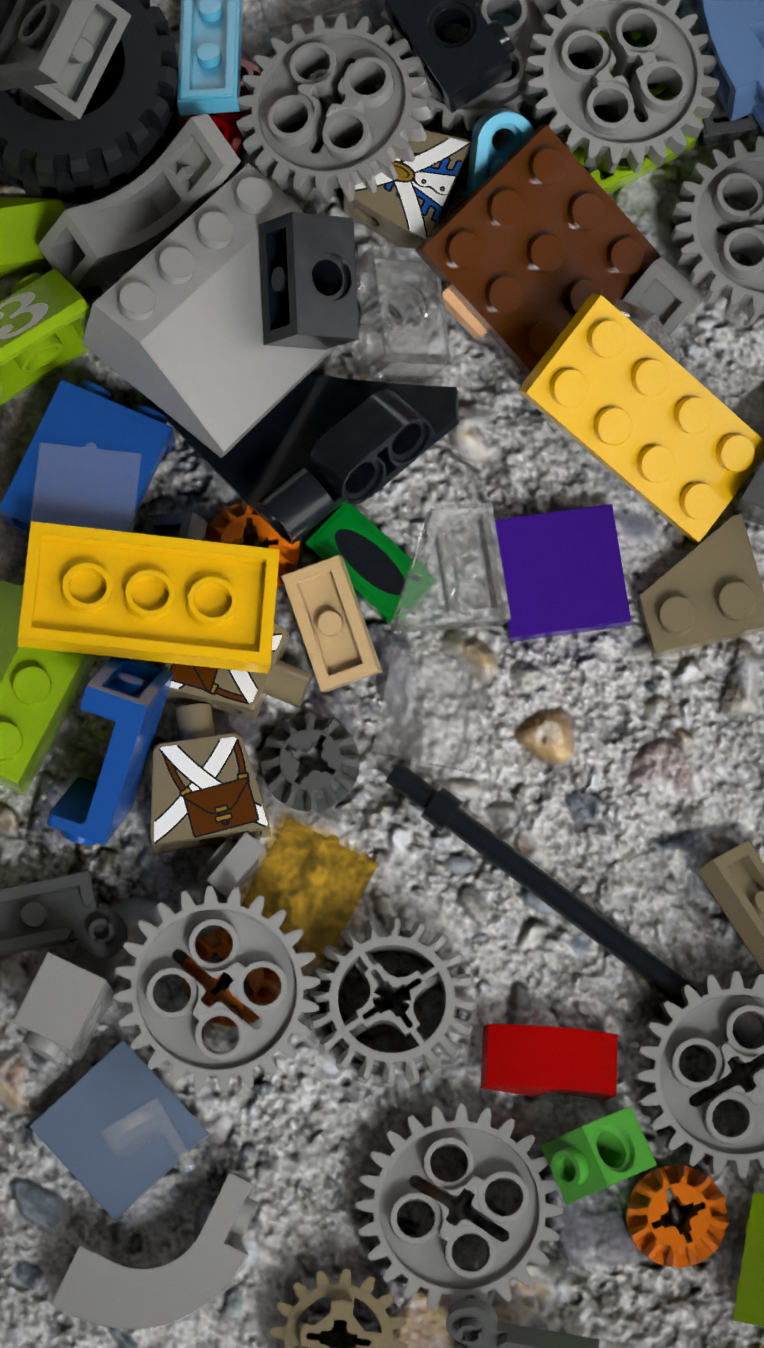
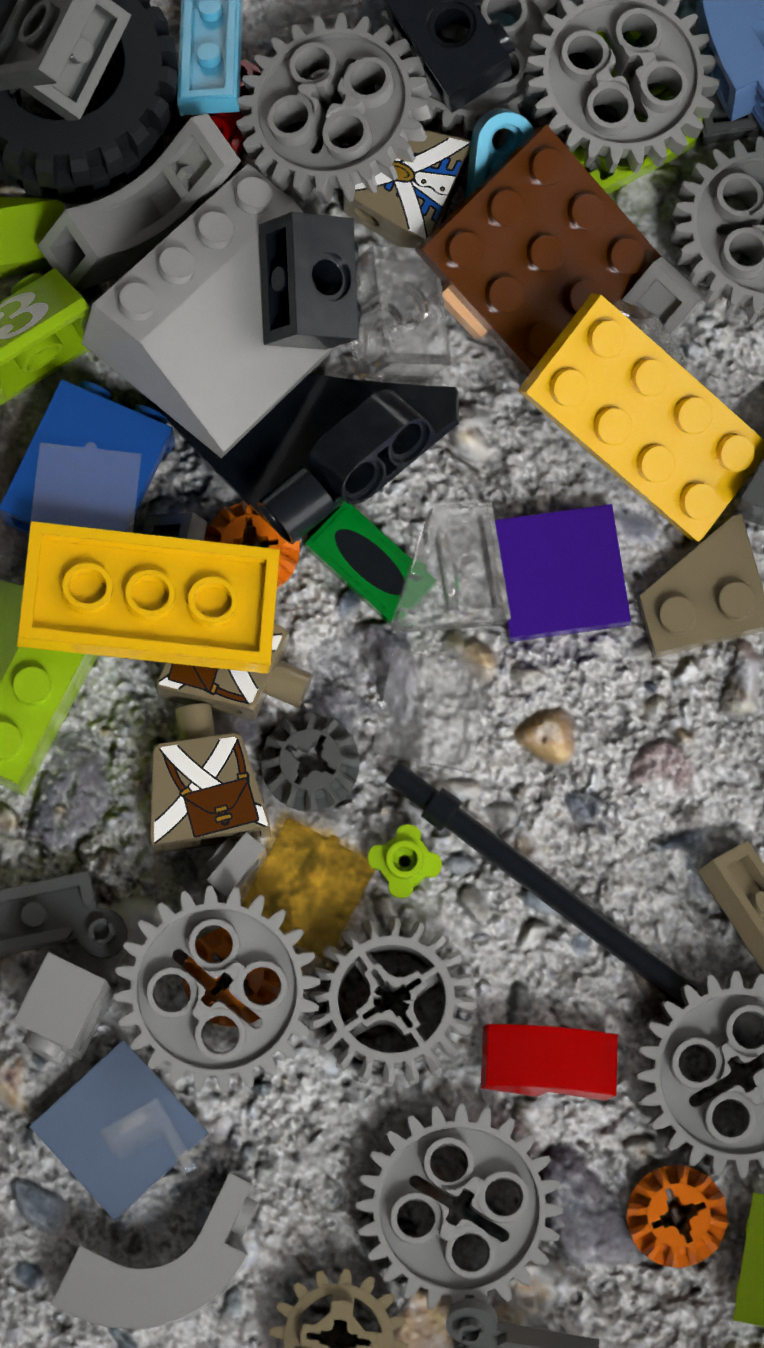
blue panel [46,657,174,845] -> none
tan plate [281,555,382,693] -> none
bright green brick [541,1106,657,1205] -> none
none -> lime plate [368,824,442,899]

